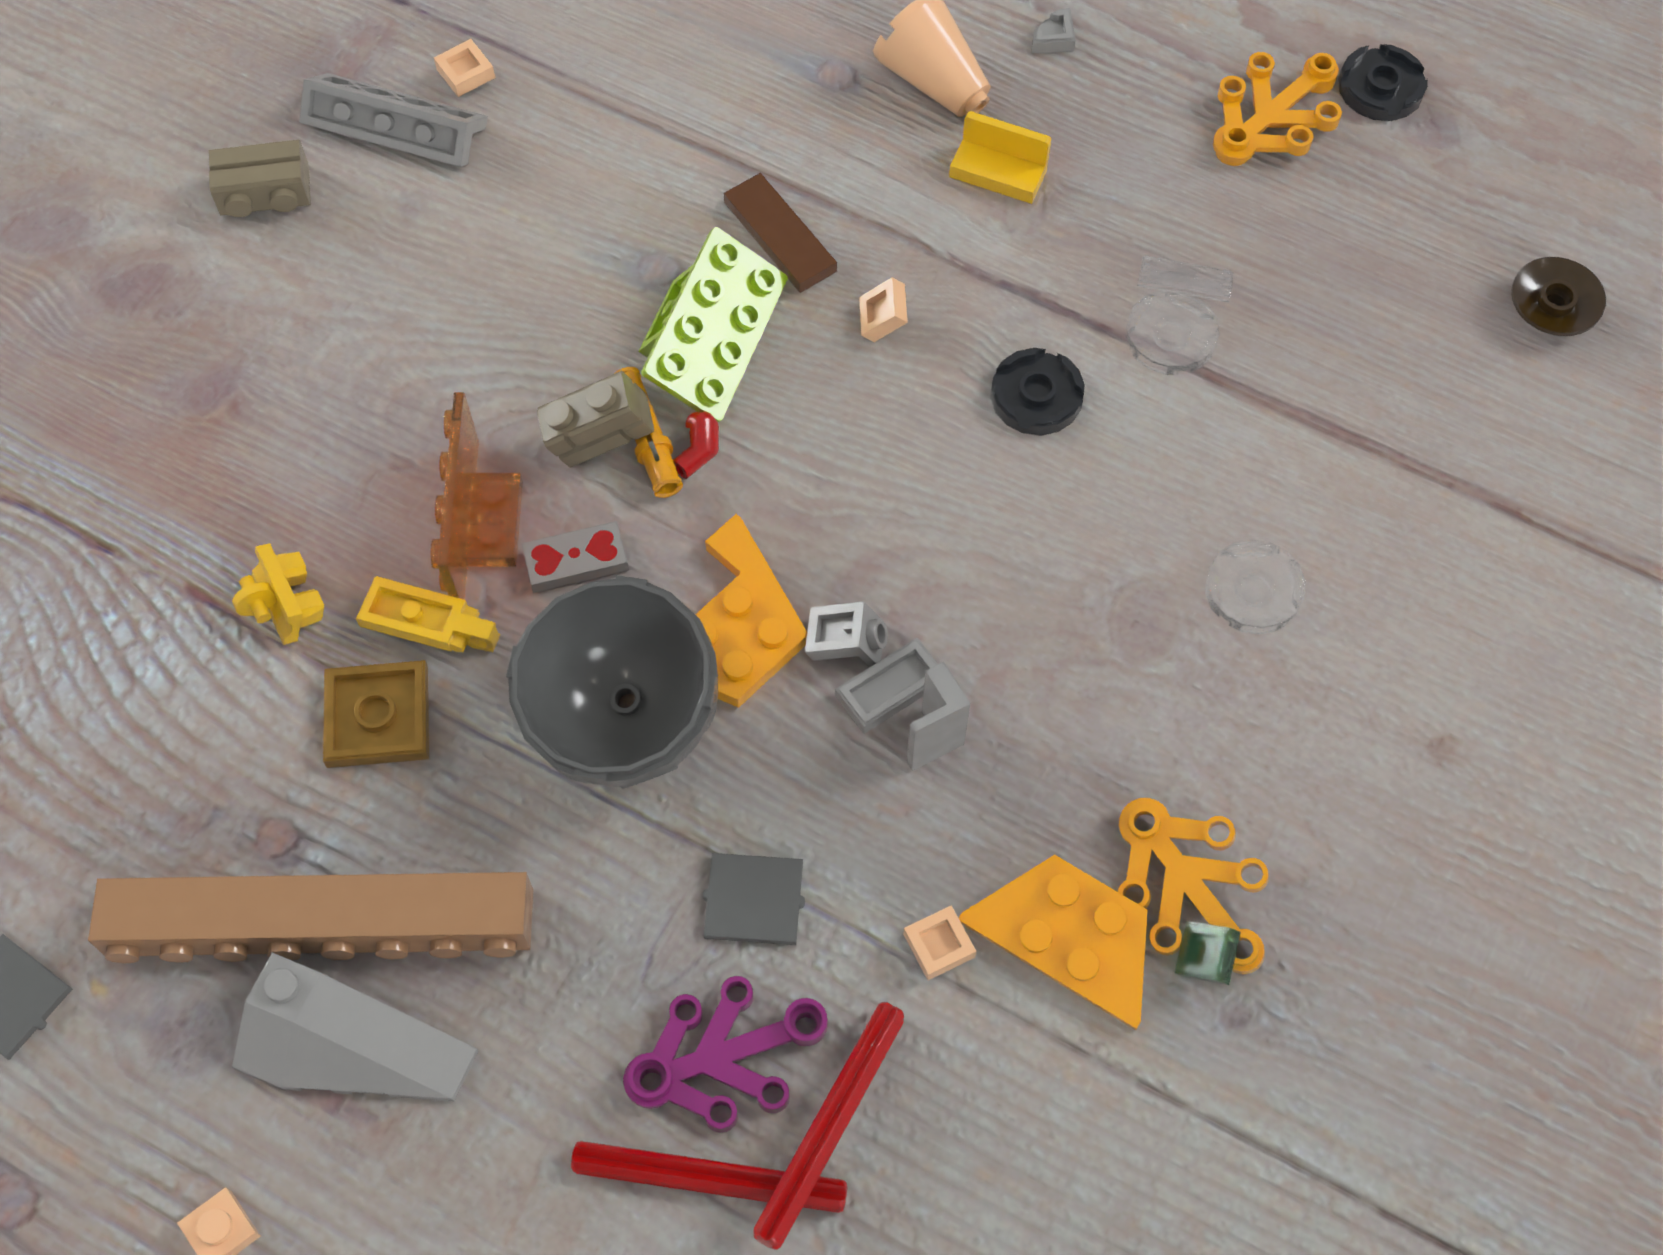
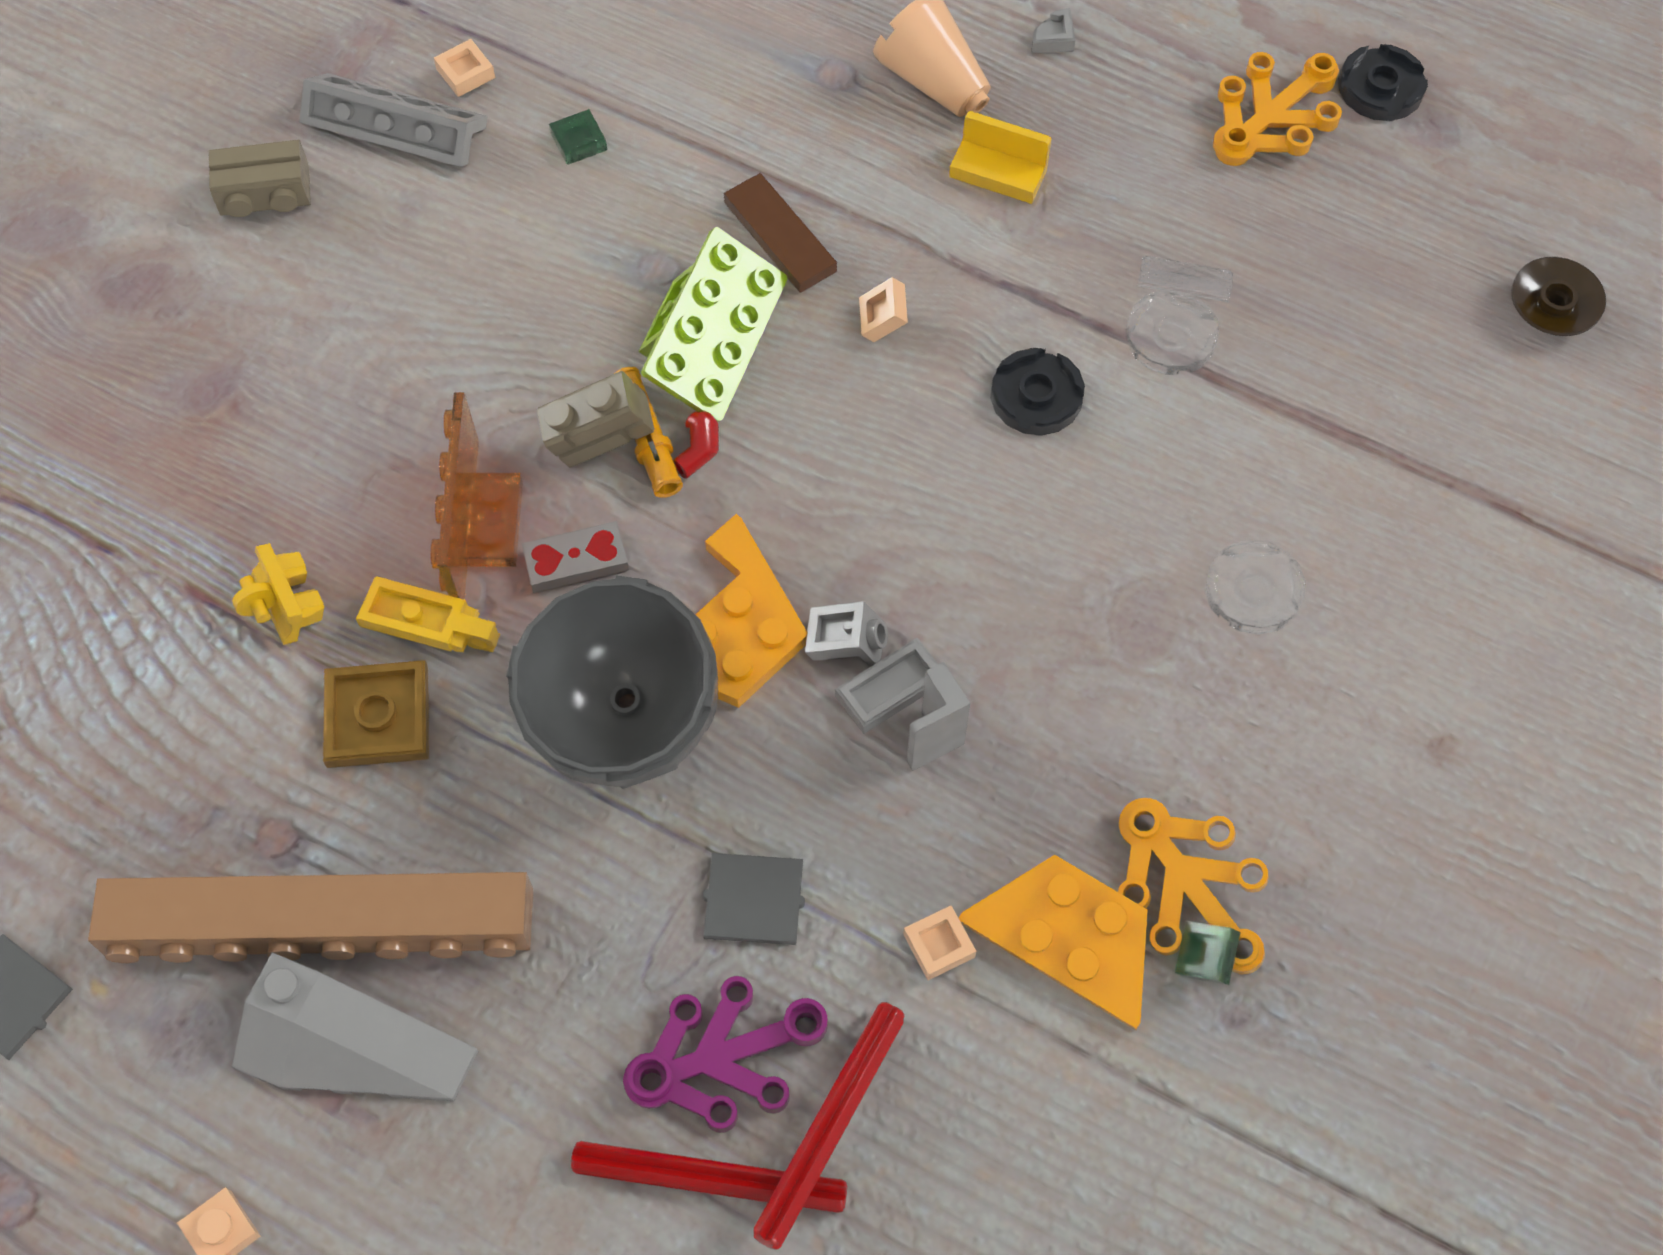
none -> clear green tile [549,109,608,165]

